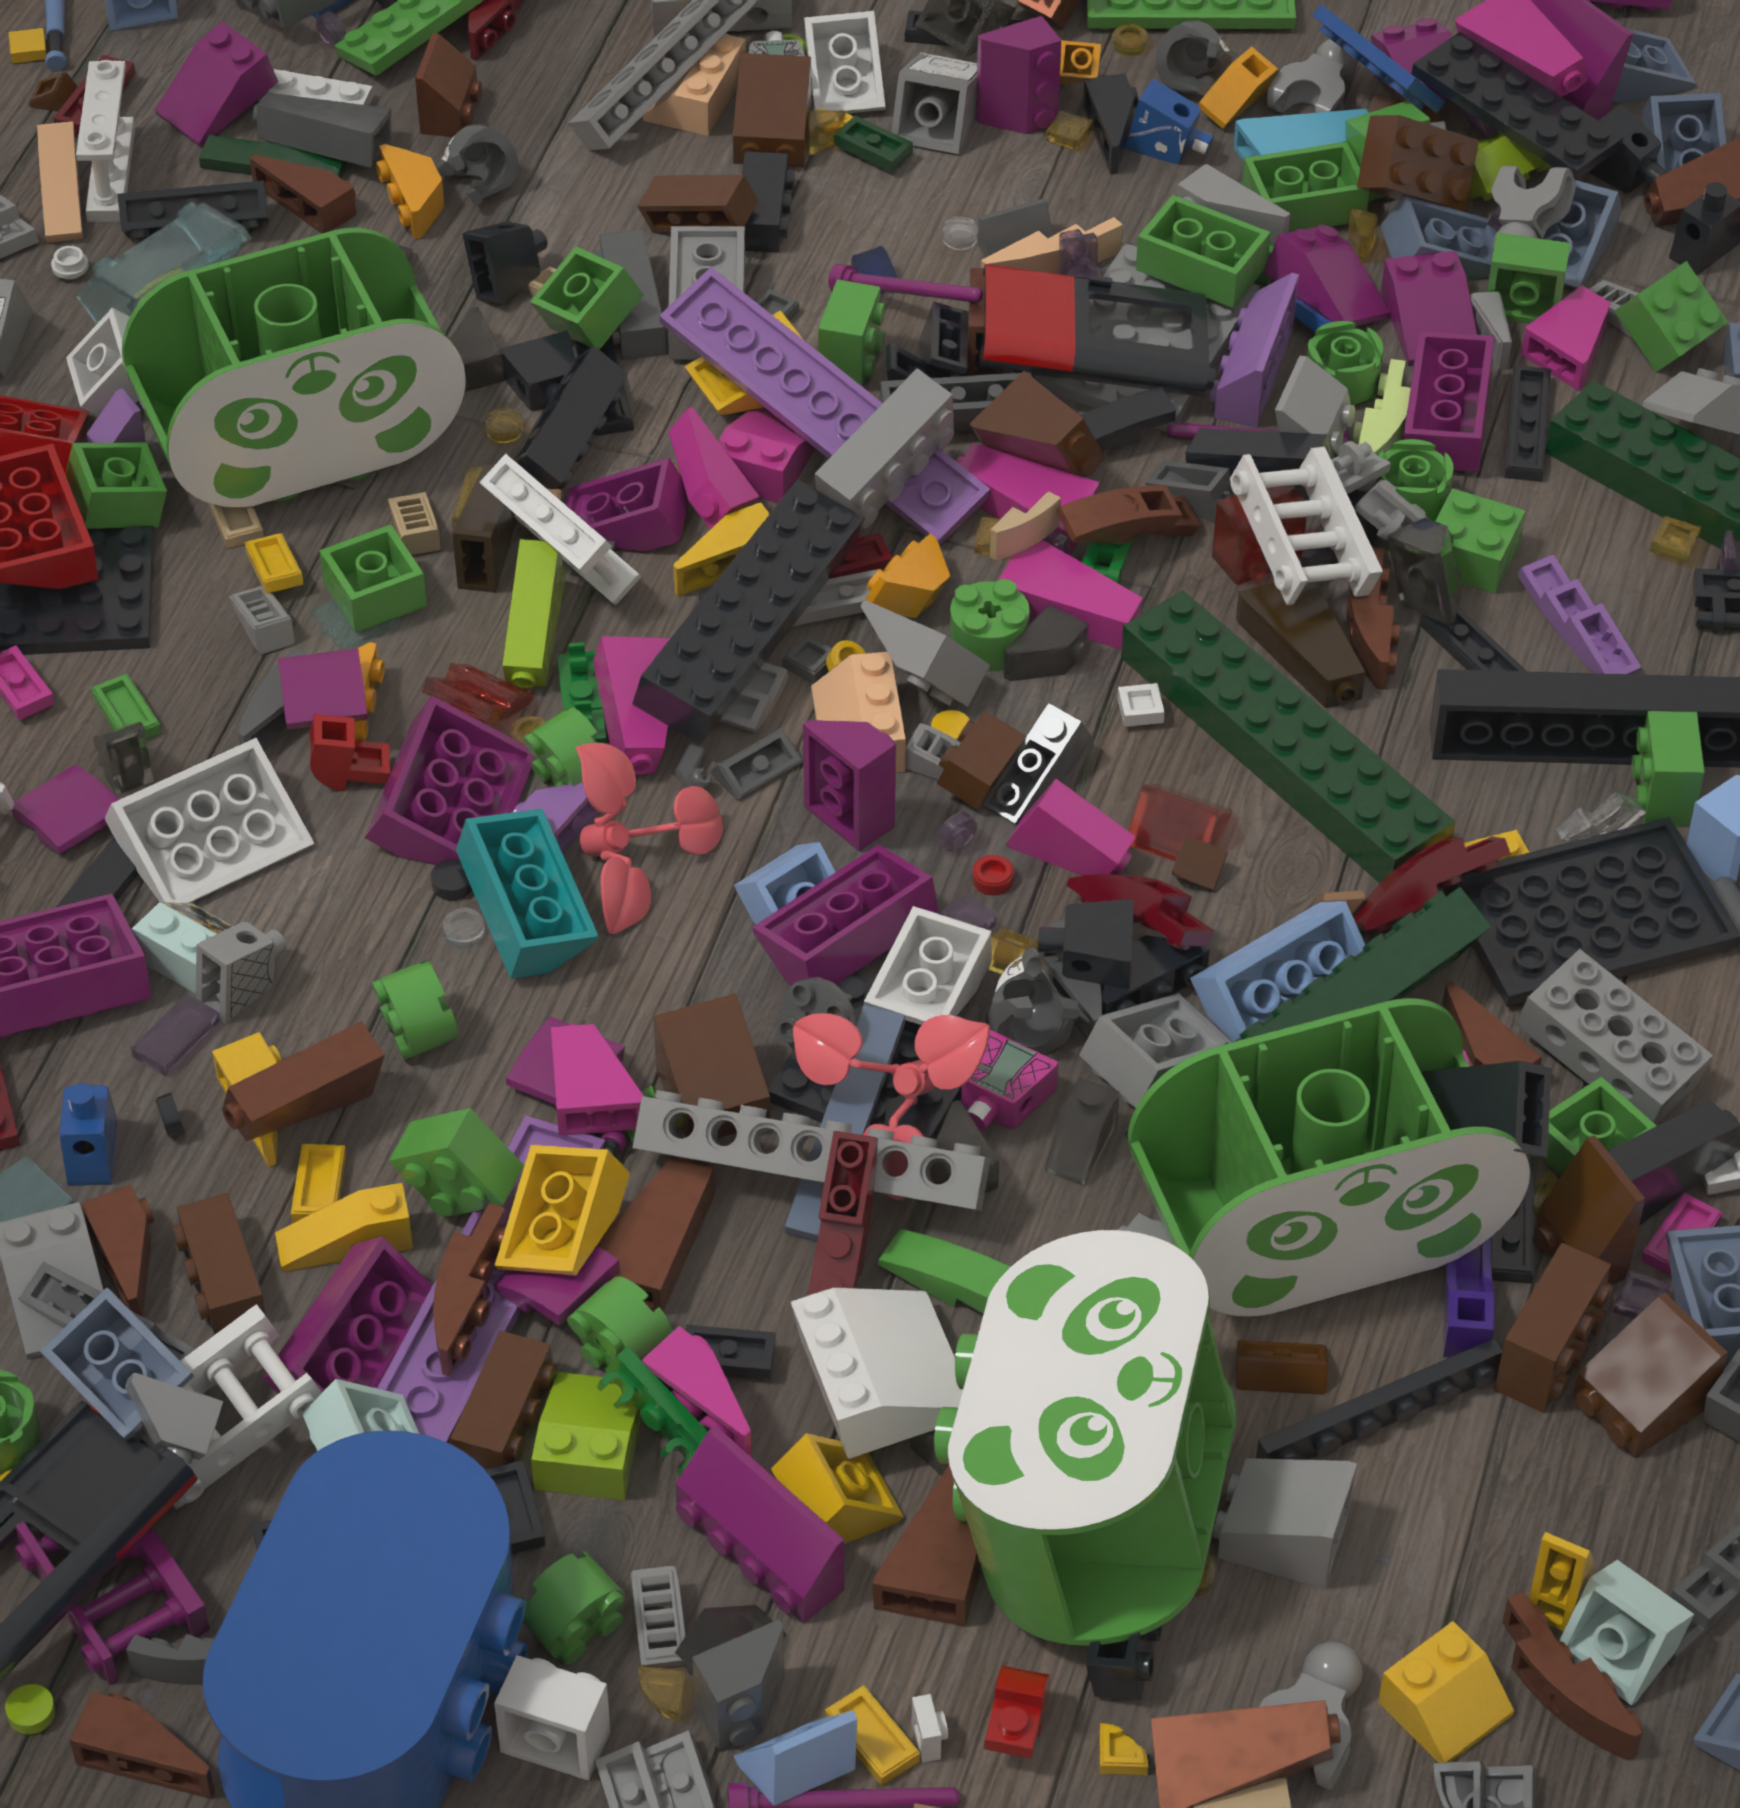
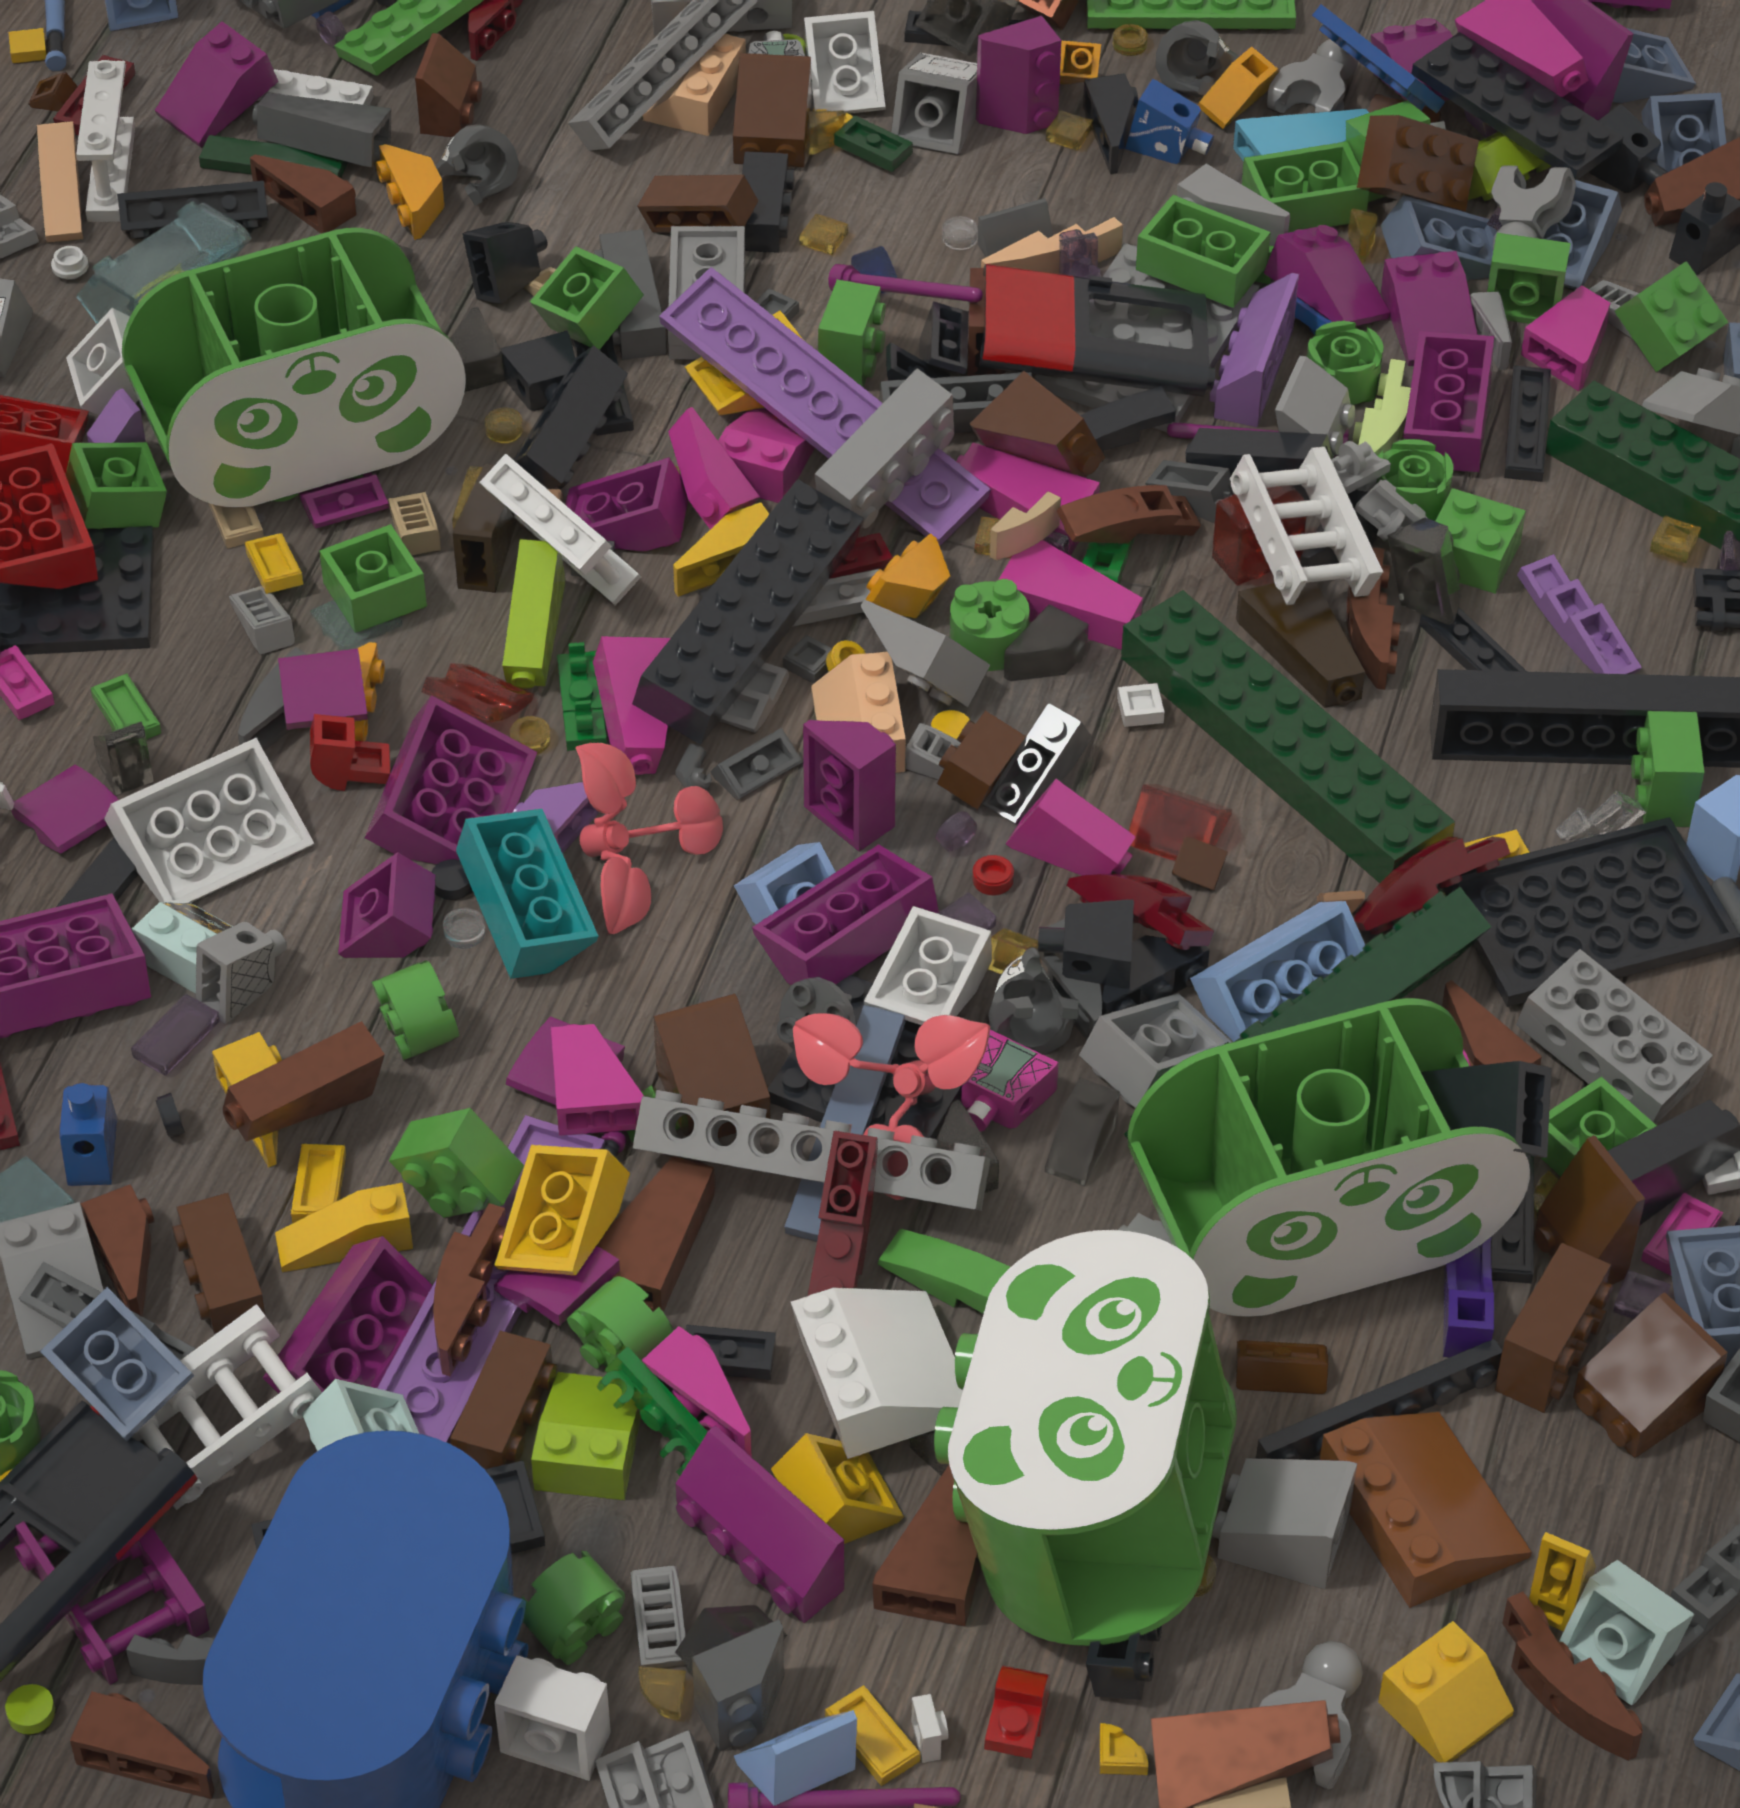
light grey slope [125,1373,223,1464] -> none
bright green brick [523,707,598,787] -> none
none -> magenta slope [298,472,389,529]
none -> magenta slope [338,852,436,958]
none -> clear yellow tile [800,213,848,255]
none -> dark orange slope [1320,1412,1532,1608]

